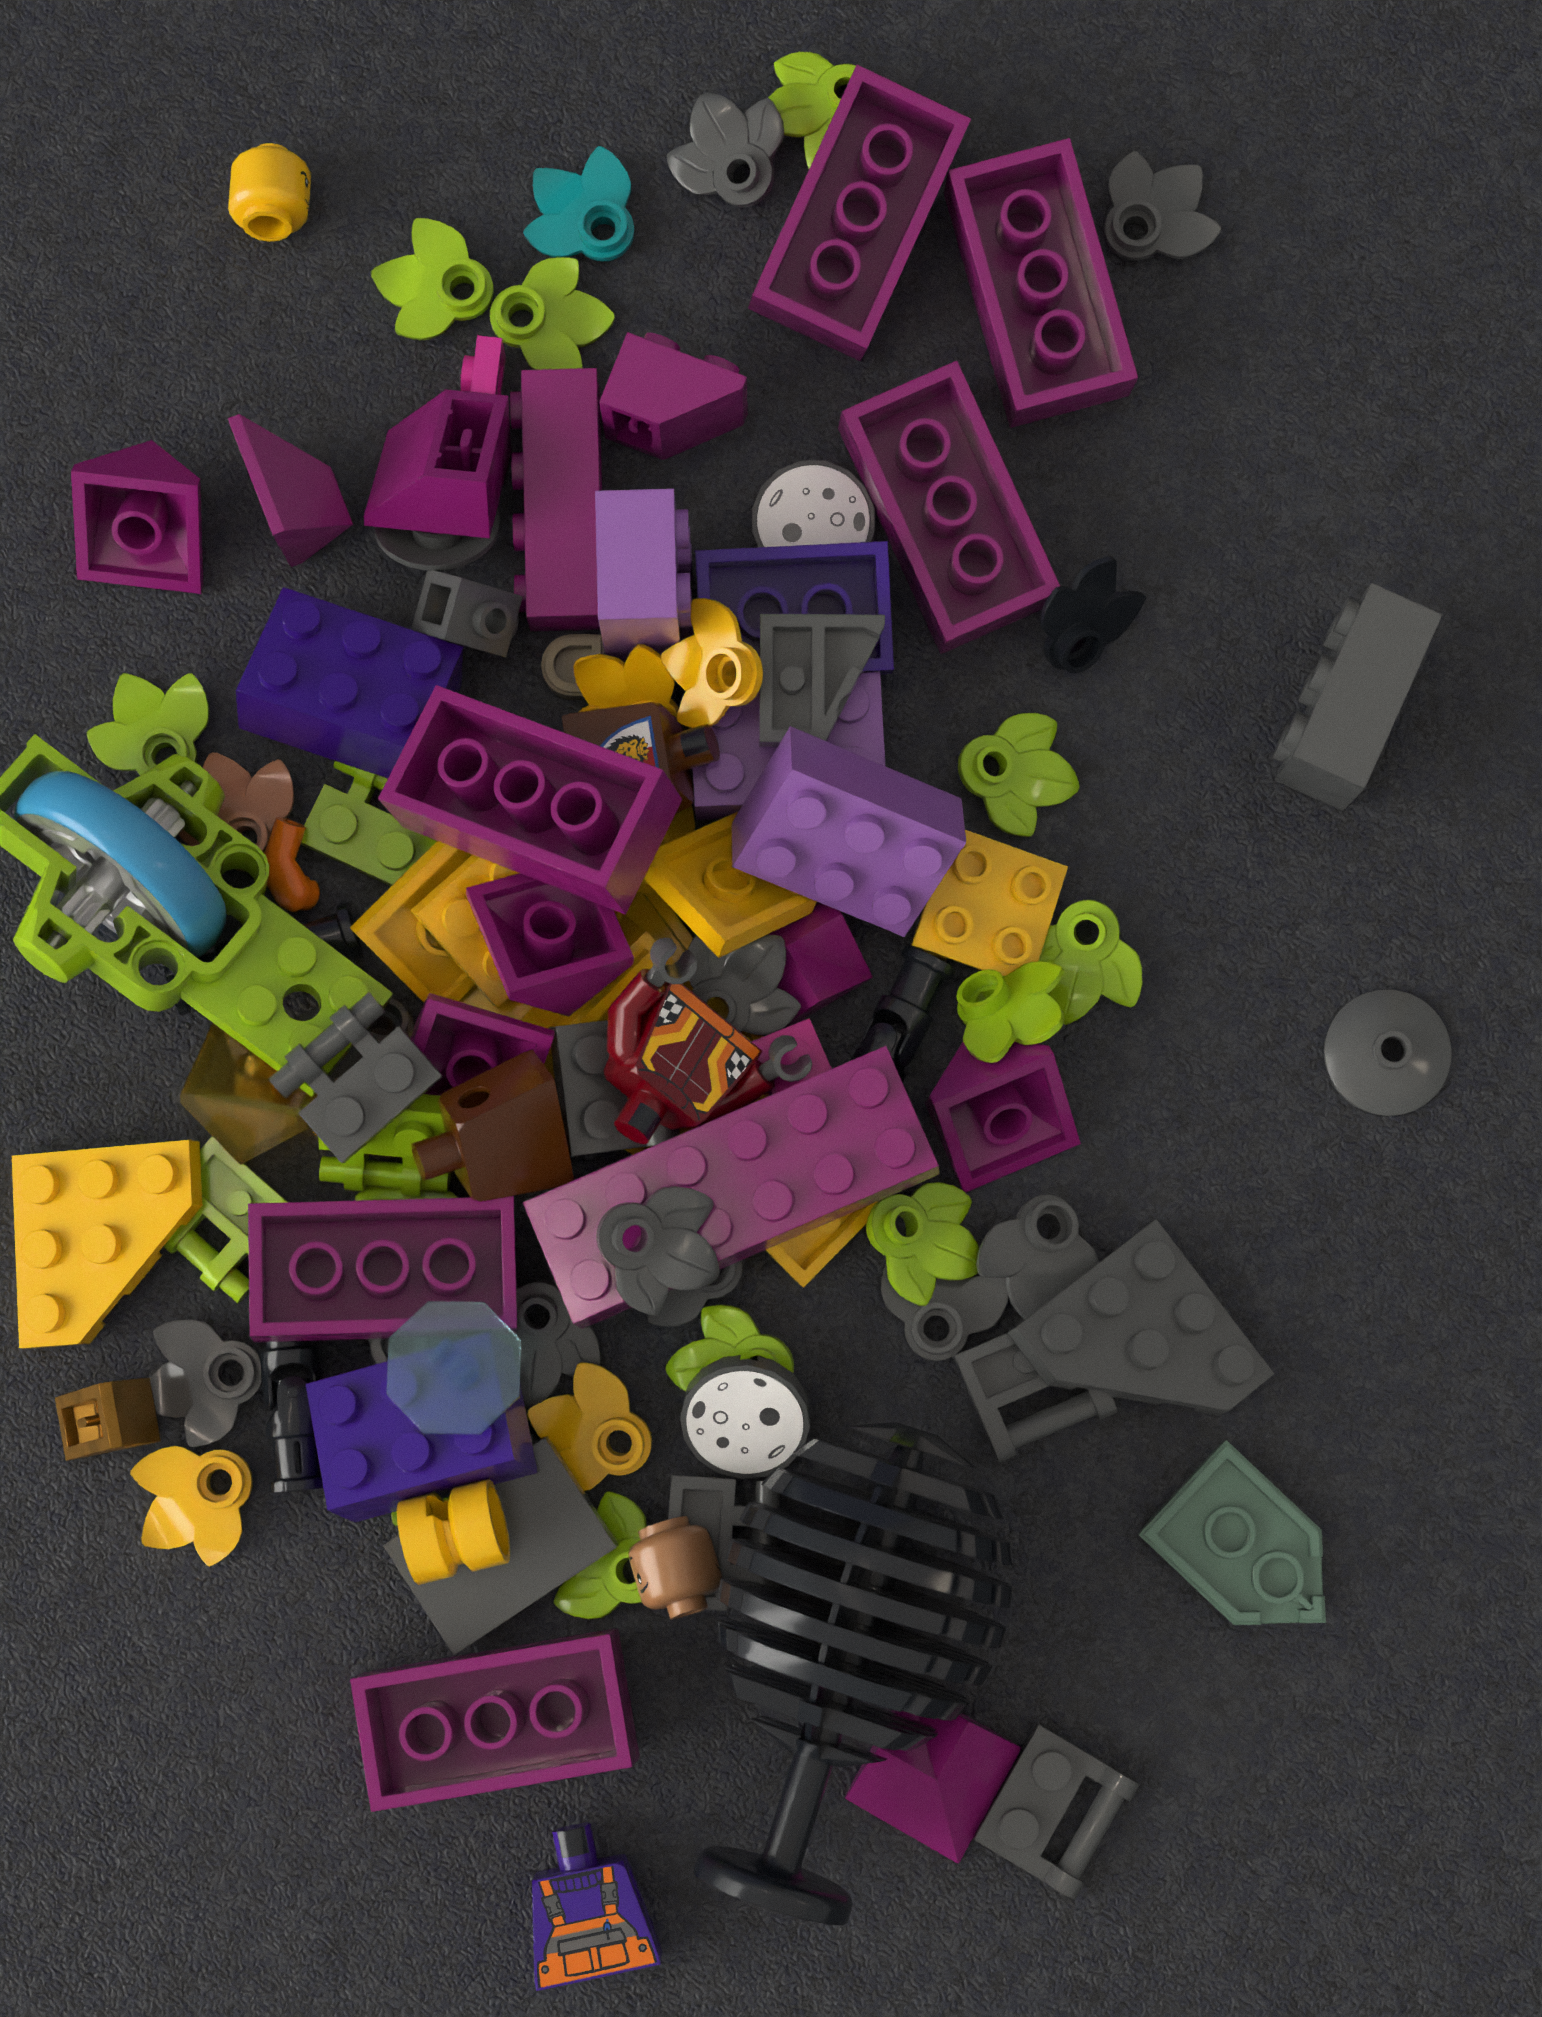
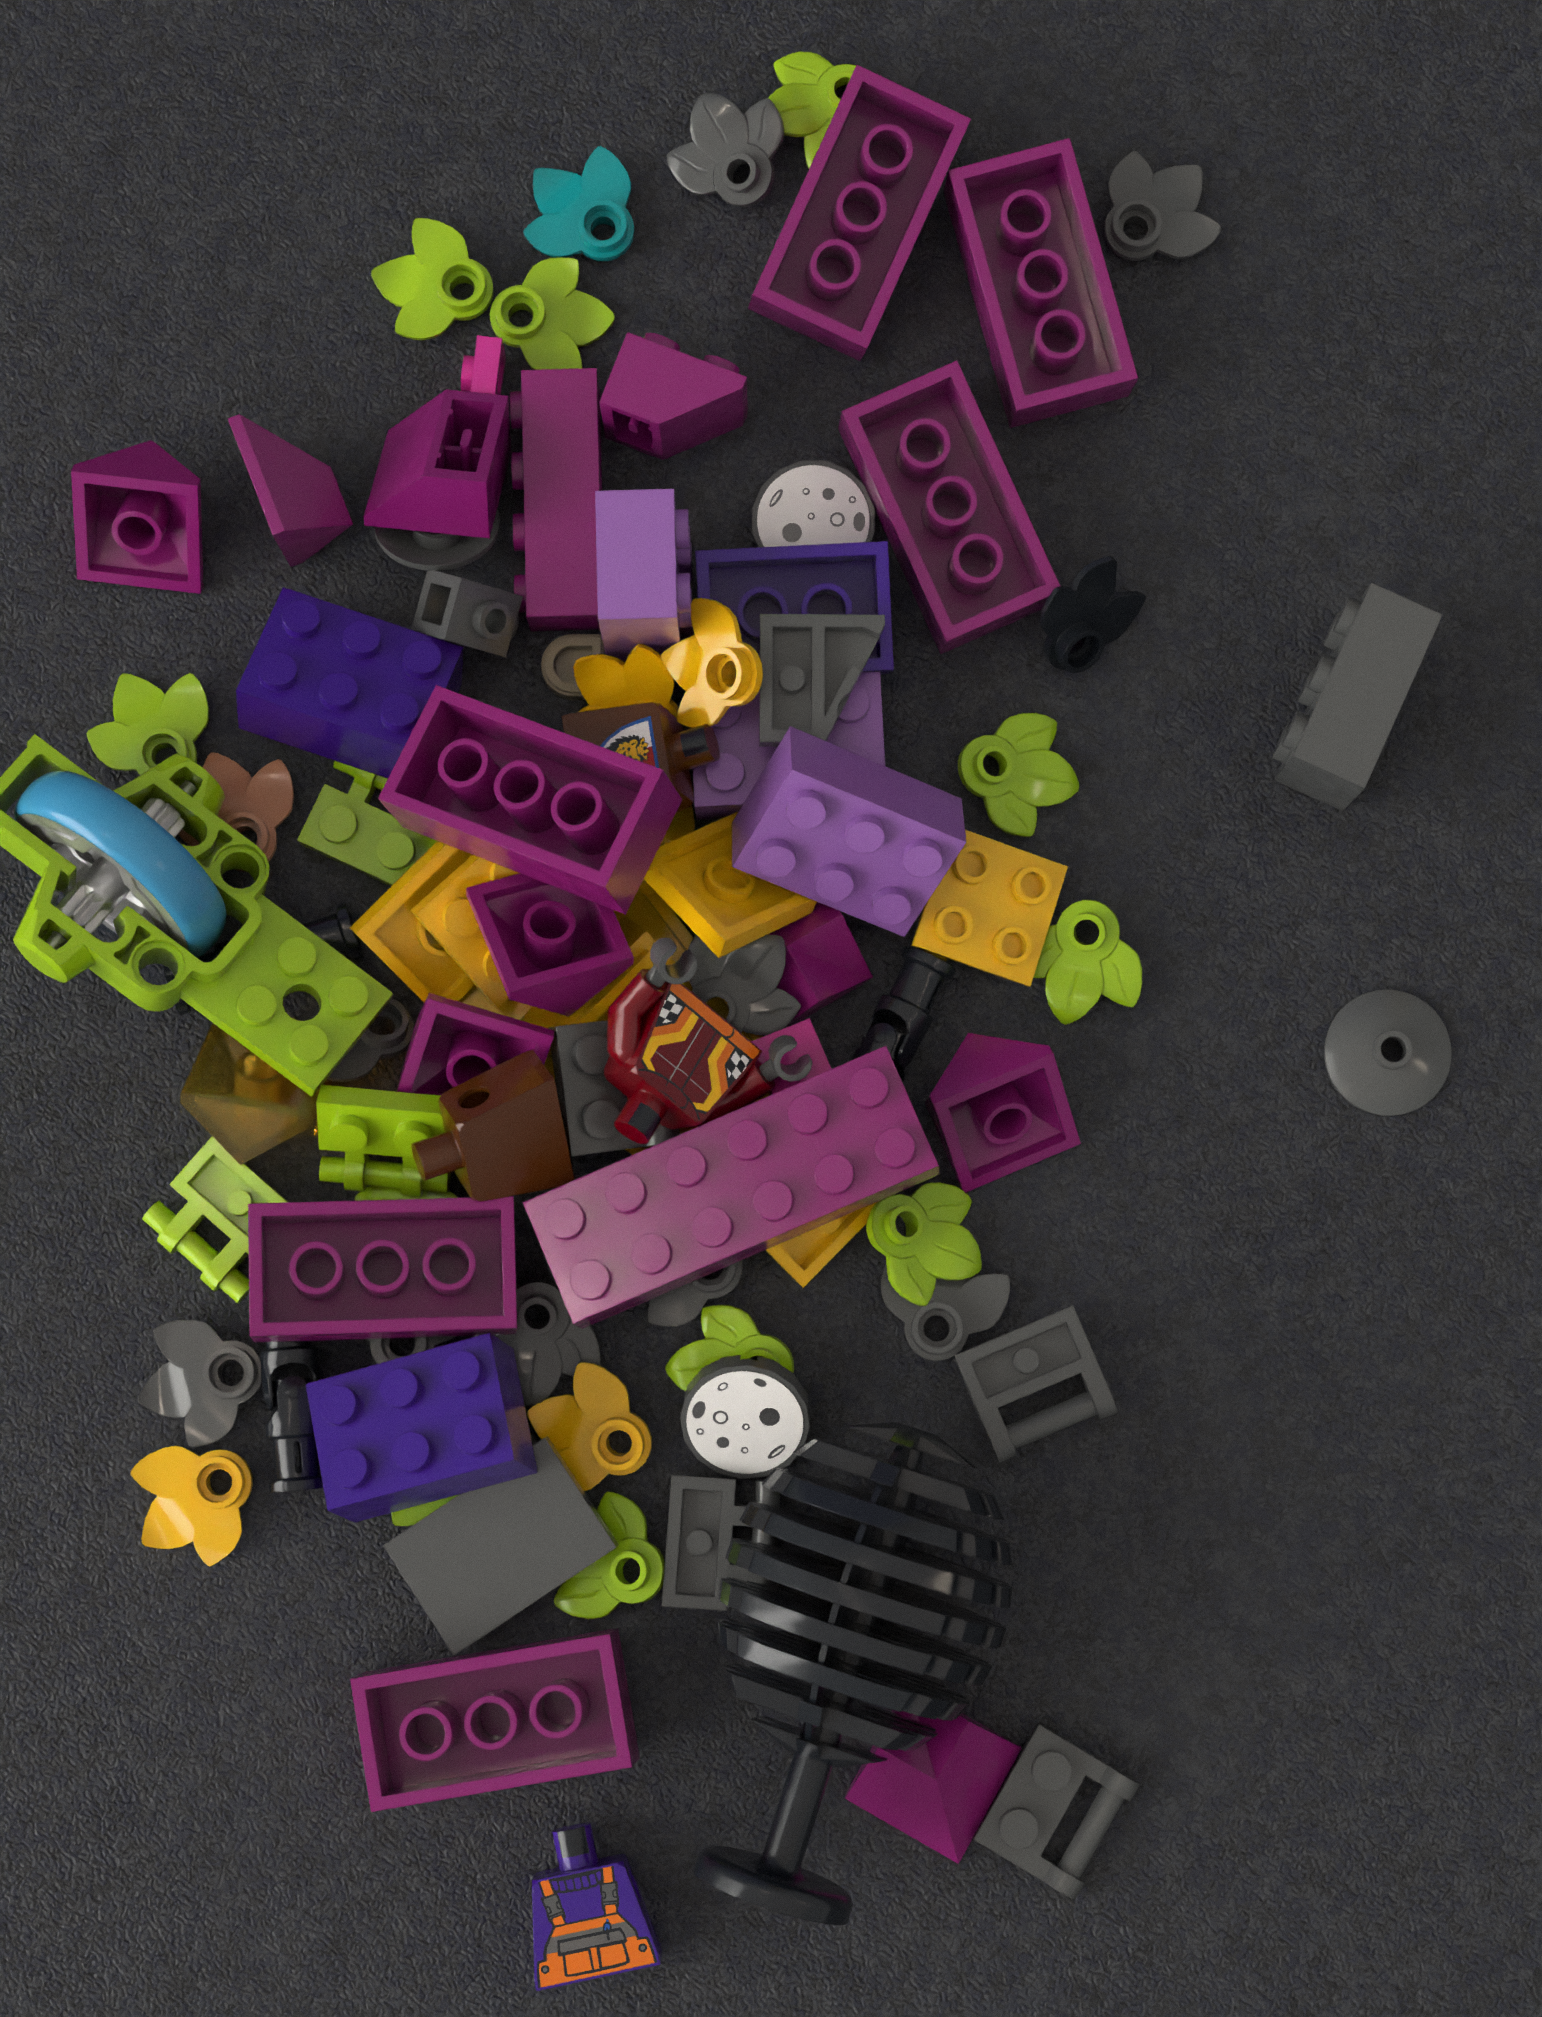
yellow plate [12,1140,203,1348] -> none
pearl gold slope [55,1378,161,1461] -> none
yellow head [228,143,311,242] -> none
orange arm [264,817,320,912] -> none
dark grey plate [269,992,444,1163] -> none
clear light blue piece [387,1301,522,1435] -> none
yellow wheel [397,1479,510,1585] -> none
dark grey plate [596,1186,720,1316] -> none
medium nougat head [628,1516,722,1620] -> none
lime plate [956,961,1064,1063] -> none
dark grey plate [977,1195,1099,1320] -> none
dark grey plate [1008,1219,1274,1416] -> none
sand green tile [1138,1440,1326,1625] -> none

